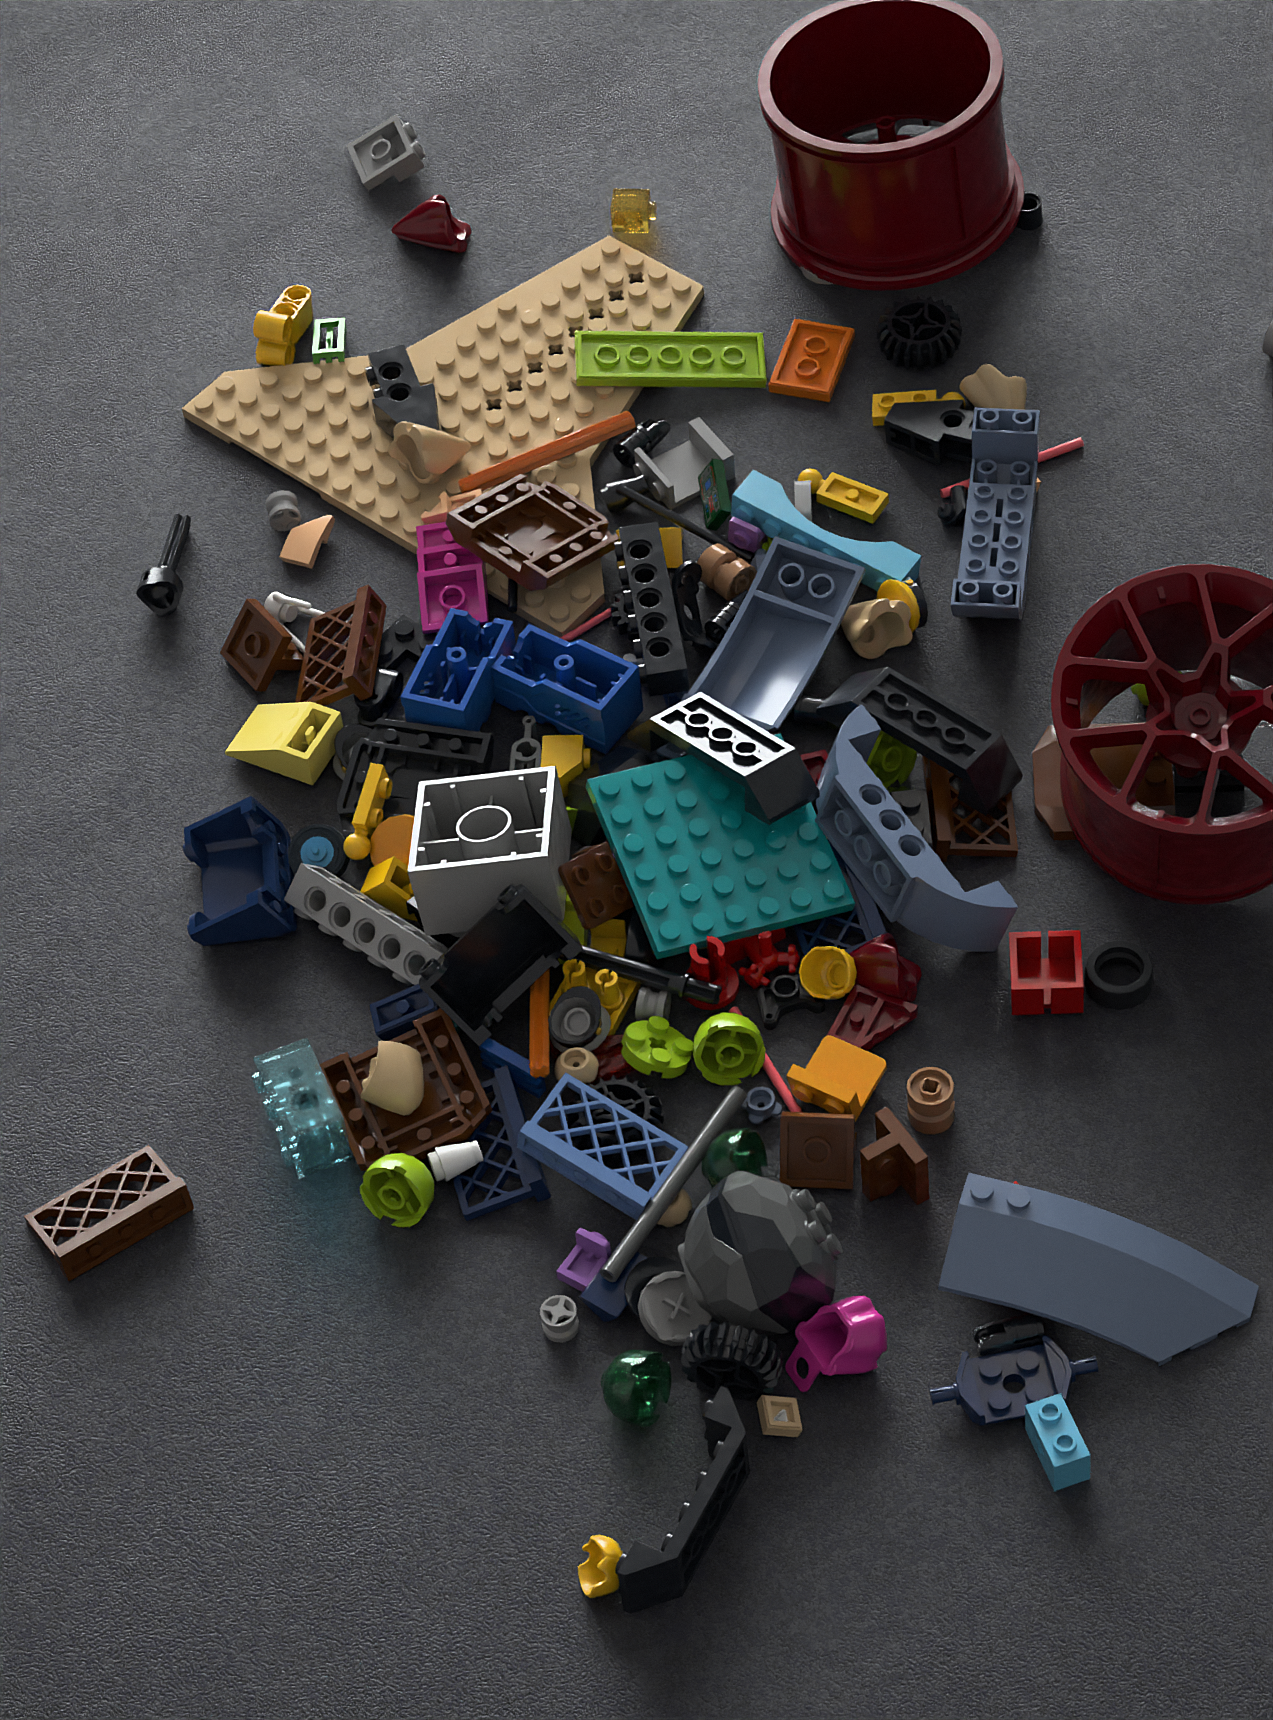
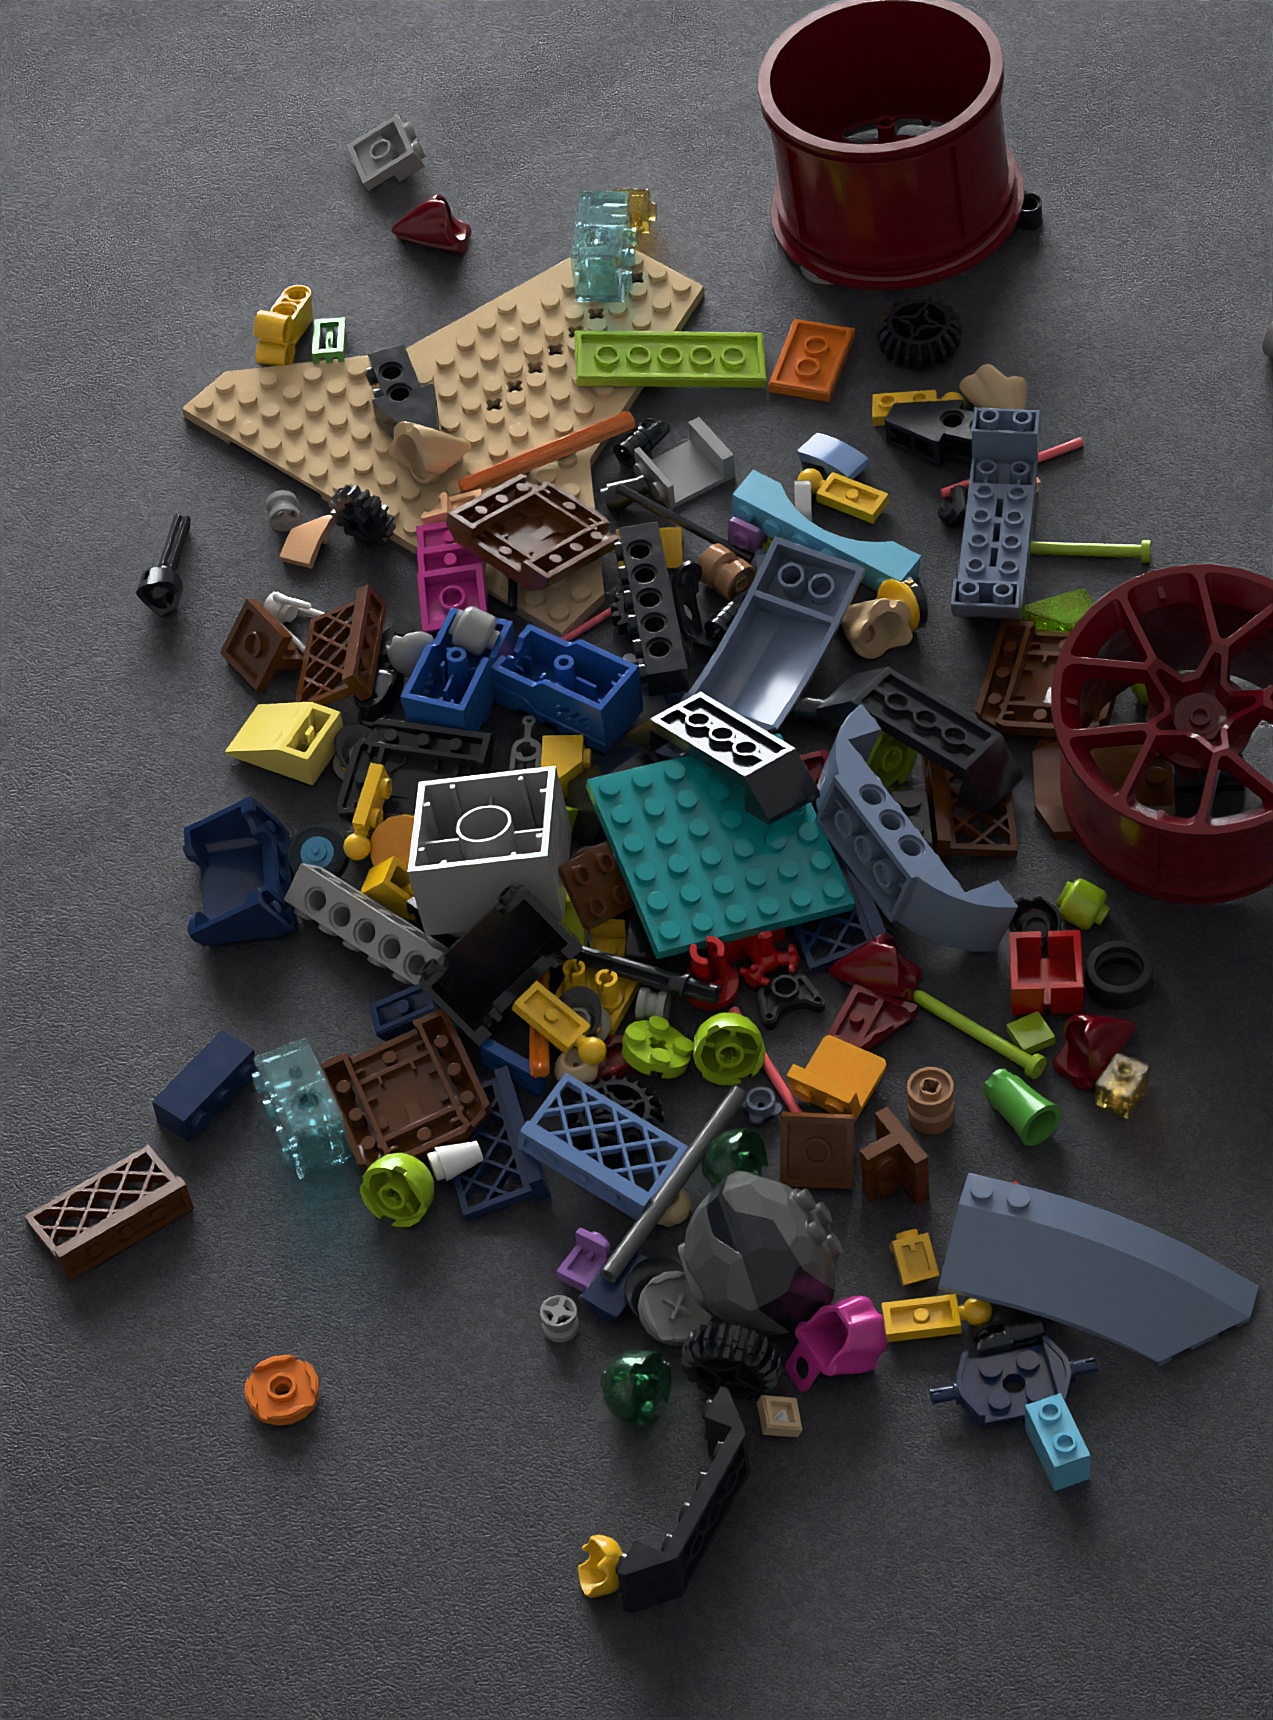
tan piece [361,1041,424,1115] -> none
dark green tile [698,458,731,531] -> none
yellow hair [799,946,857,1000] -> none
none -> dark blue brick [152,1030,259,1142]
none -> orange plate [245,1355,320,1426]
none -> black gear [329,484,396,547]
none -> light grey hair [386,631,434,676]
none -> light grey head [448,606,500,656]
none -> yellow plate [512,981,606,1065]
none -> clear light blue piece [571,191,638,302]
none -> medium blue slope [797,433,870,480]
none -> yellow plate [881,1294,992,1343]
none -> yellow bracket [889,1229,940,1286]
none -> lime bar [913,990,1047,1080]
none -> reddish brown wedge [975,620,1117,737]
none -> bright green plant [983,1068,1062,1146]
none -> lime tile [1006,1011,1055,1054]
none -> black hair [1008,896,1062,949]
none -> clear neon green slope [1022,587,1094,632]
none -> lime bar [1030,540,1151,563]
none -> dark red hat [1053,1014,1136,1090]
none -> lime head [1055,878,1110,930]
none -> clear yellow brick [1096,1053,1149,1119]

